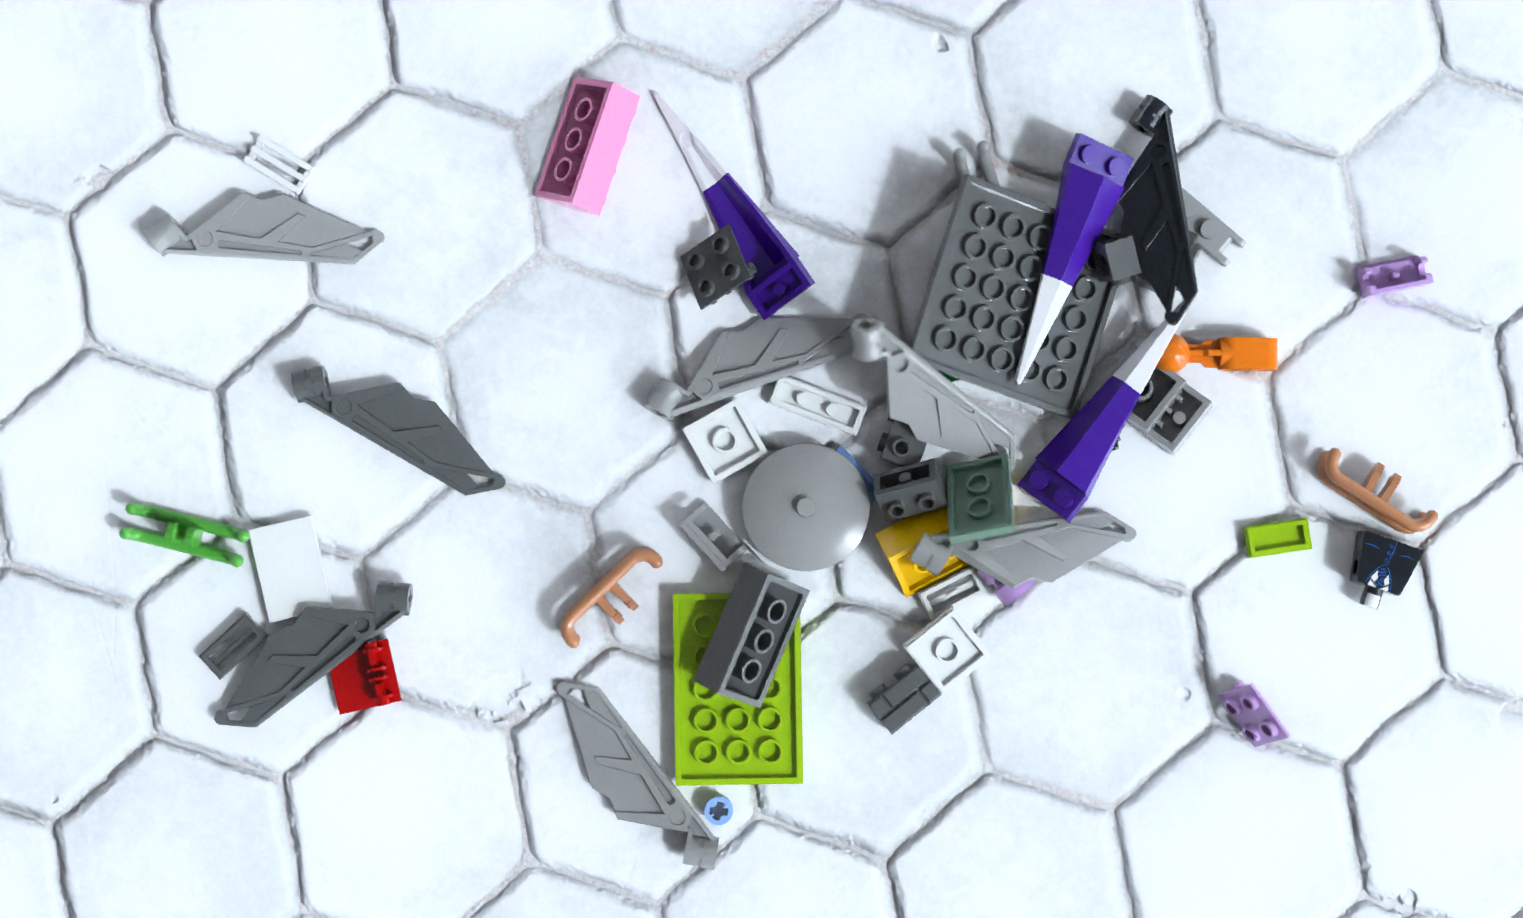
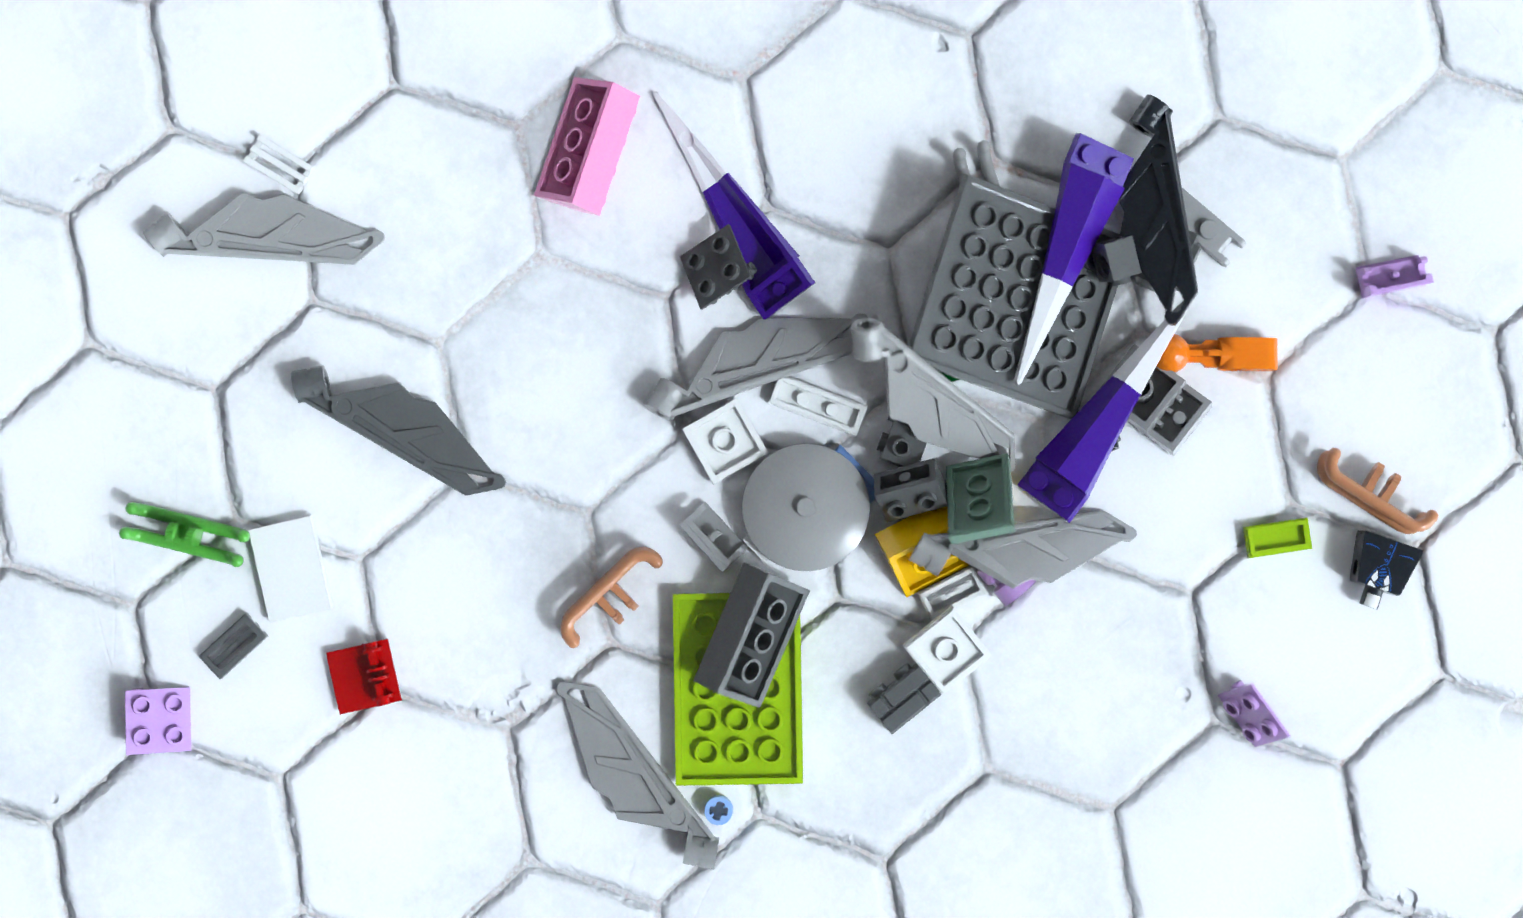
dark grey wing [214,581,413,727] -> none
none -> lavender hinge [125,687,191,755]

